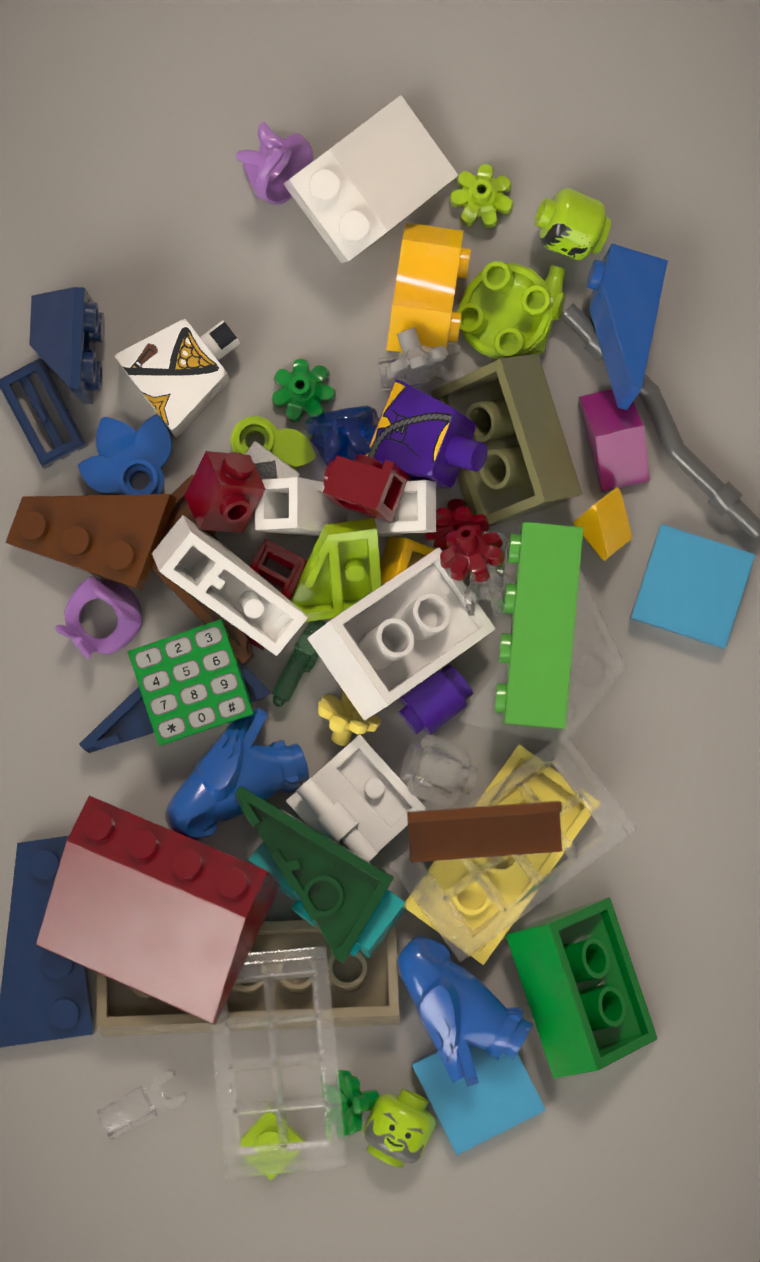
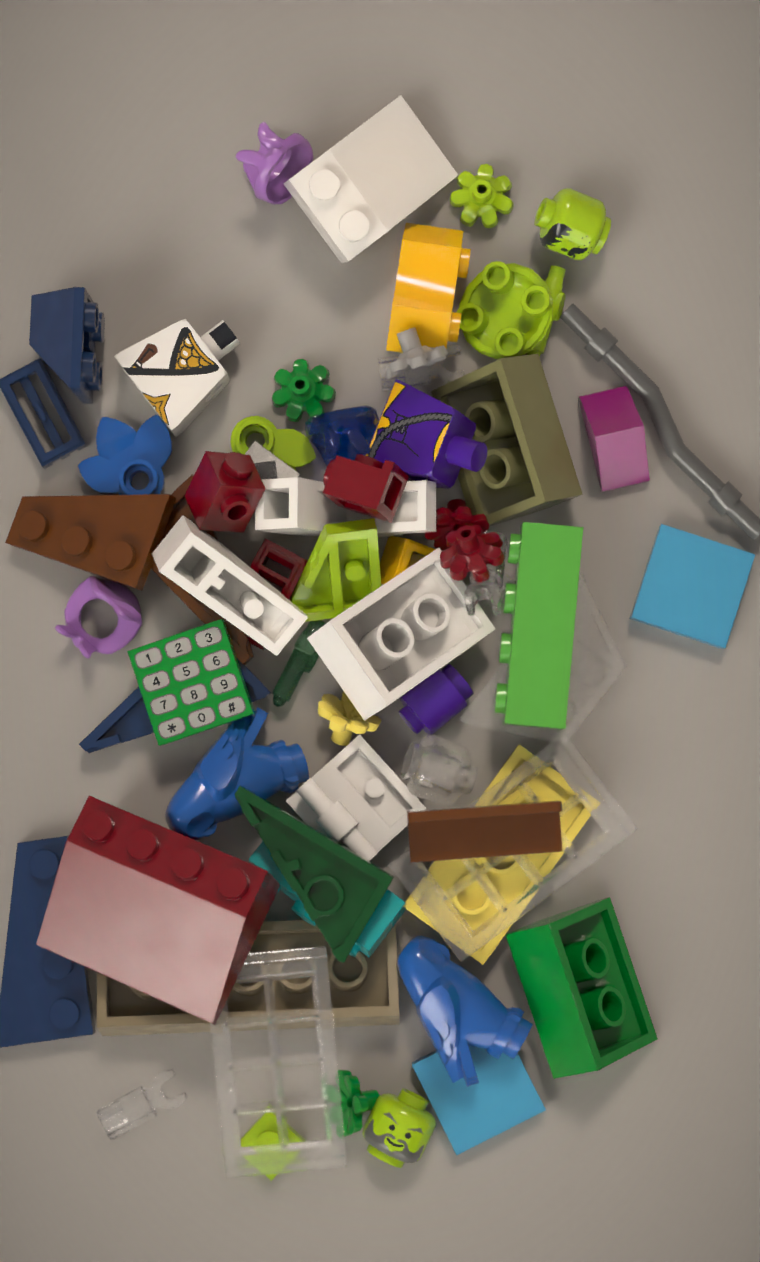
yellow slope [573,487,633,561] -> none
blue slope [586,243,668,410] -> none

